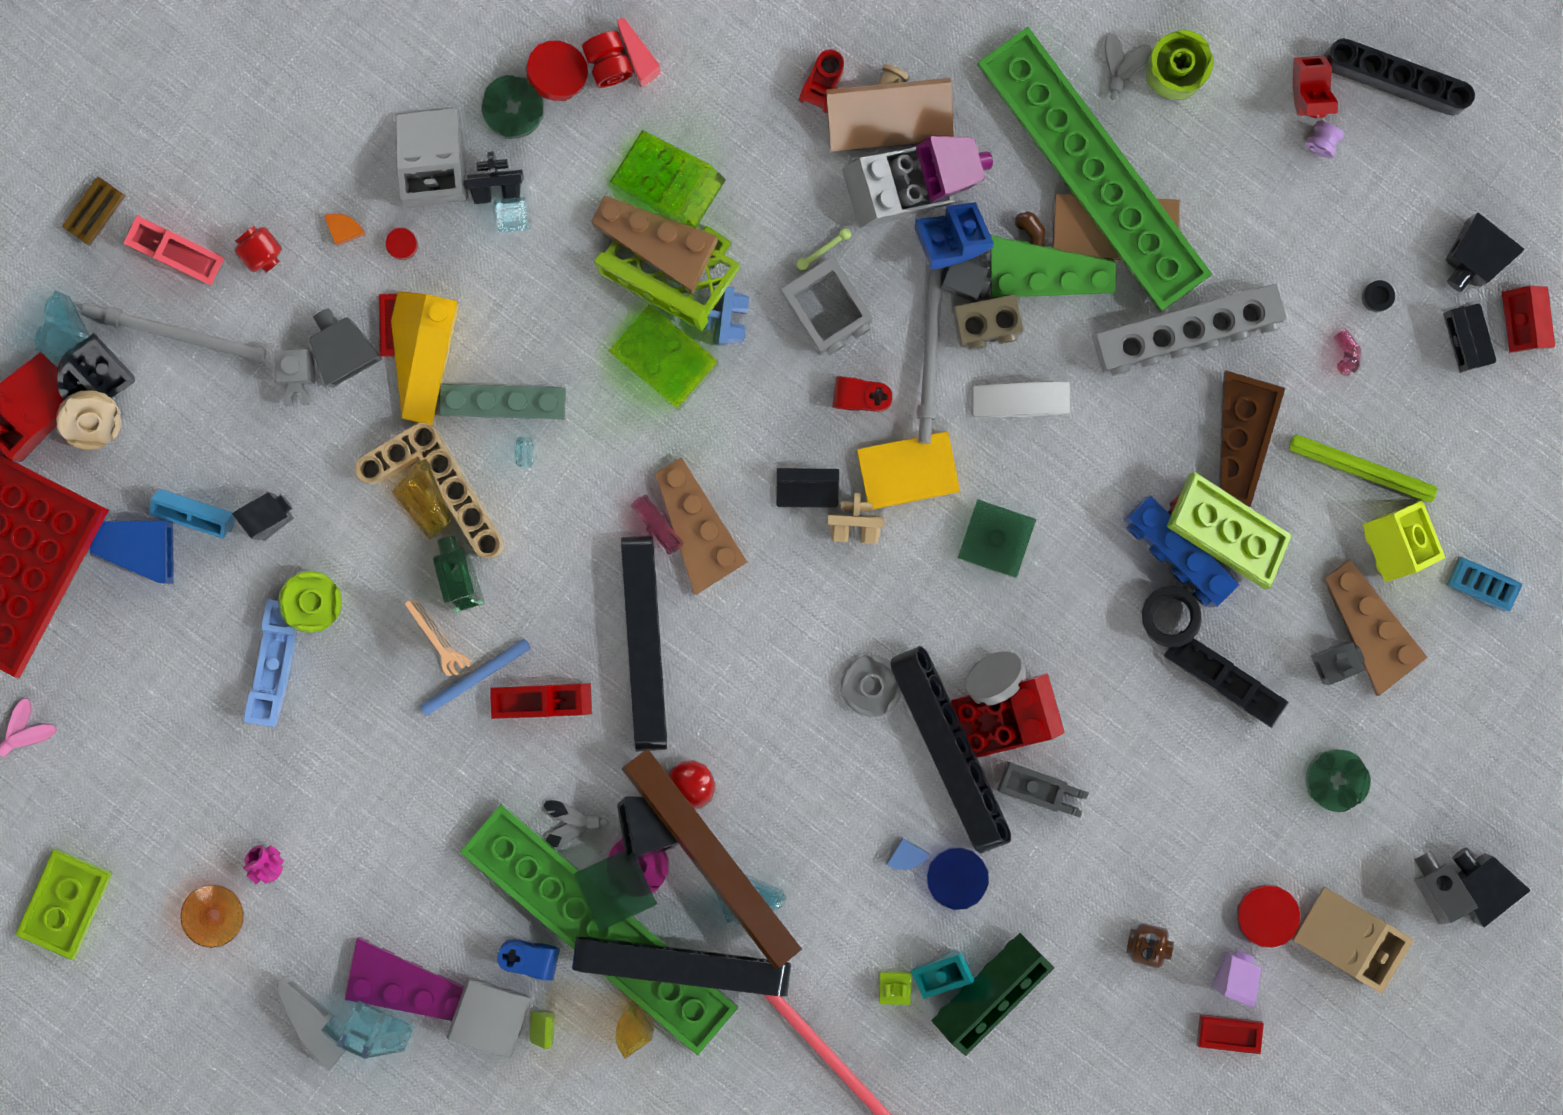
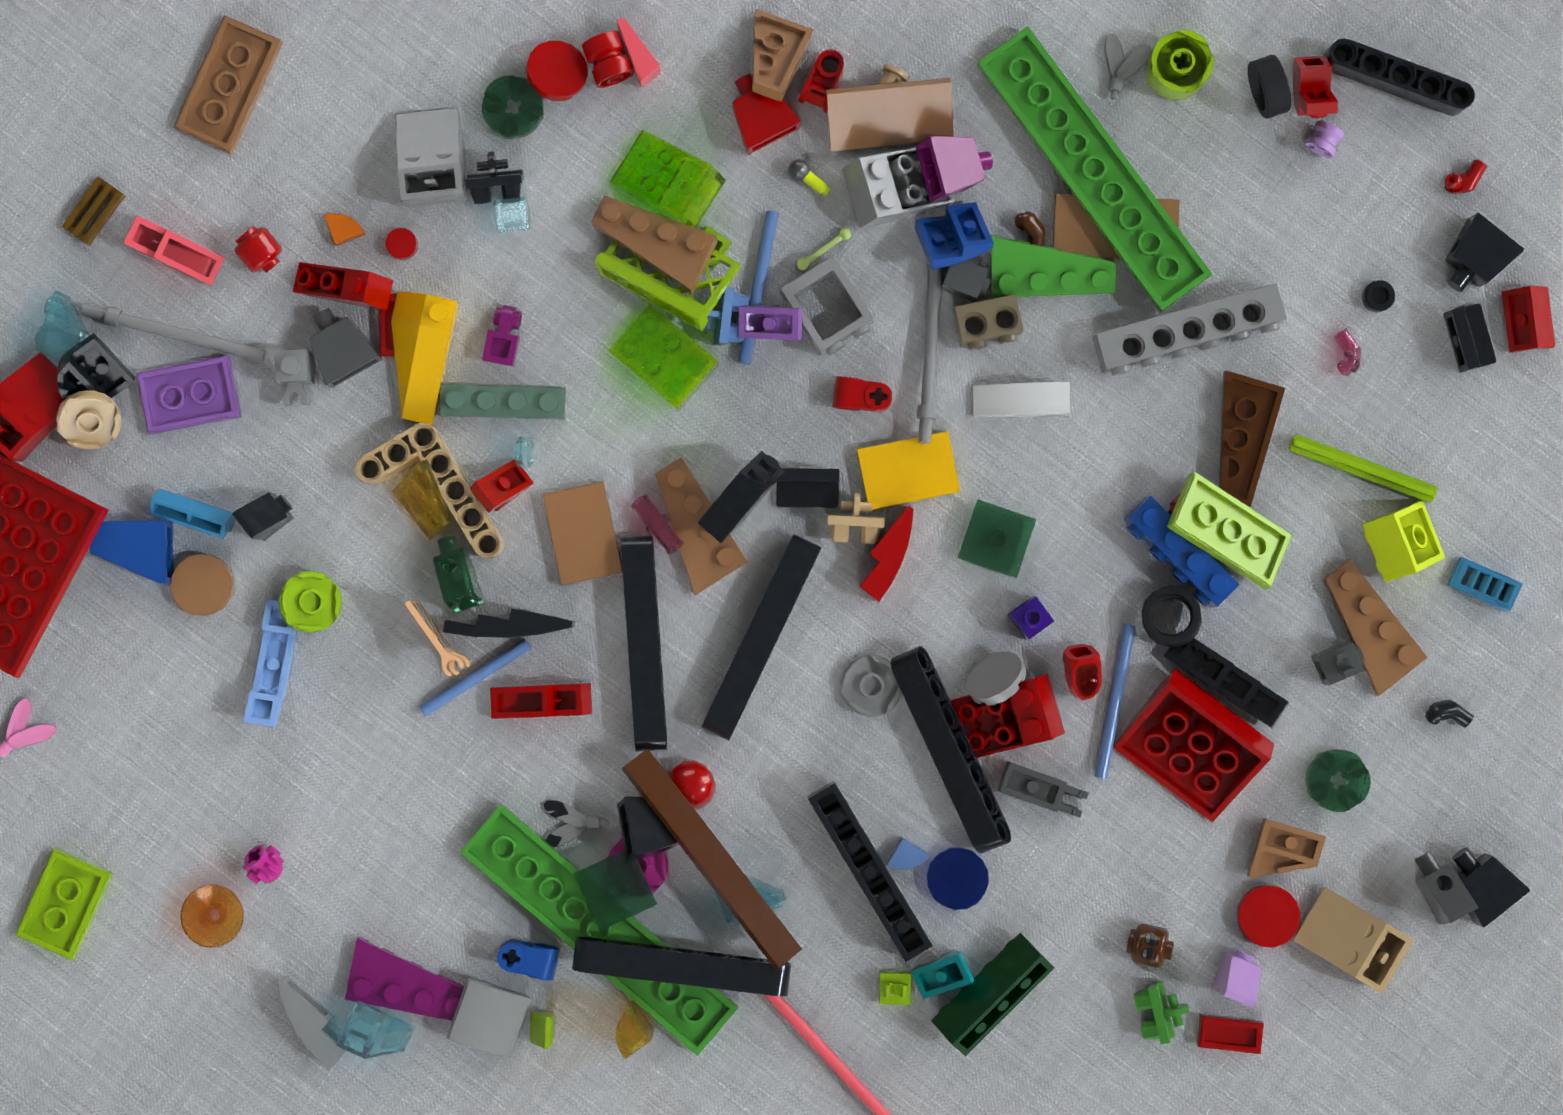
none -> medium lavender tile [136,355,242,435]
none -> medium nougat tile [170,554,235,616]
none -> medium nougat tile [174,15,283,154]
none -> red slope [293,262,393,310]
none -> black slope [443,608,576,638]
none -> red slope [470,459,534,513]
none -> magenta plate [482,305,522,367]
none -> medium nougat tile [543,482,623,586]
none -> black brick [698,451,785,543]
none -> black beam [701,534,822,741]
none -> red torso [732,74,800,155]
none -> medium blue piece [738,211,779,365]
none -> medium lavender slope [739,305,802,340]
none -> medium nougat wing [752,9,813,102]
none -> piece [788,159,831,196]
none -> black brick [807,781,933,962]
none -> red slope [859,506,914,602]
none -> dark purple brick [1007,596,1054,640]
none -> red rock [1062,644,1102,701]
none -> medium blue piece [1095,624,1136,779]
none -> red slope [1113,668,1274,823]
none -> bright green hips [1134,981,1189,1044]
none -> medium nougat wing [1247,818,1326,878]
none -> black tyre [1248,55,1291,119]
none -> black arm [1425,700,1474,728]
none -> red arm [1444,159,1487,195]

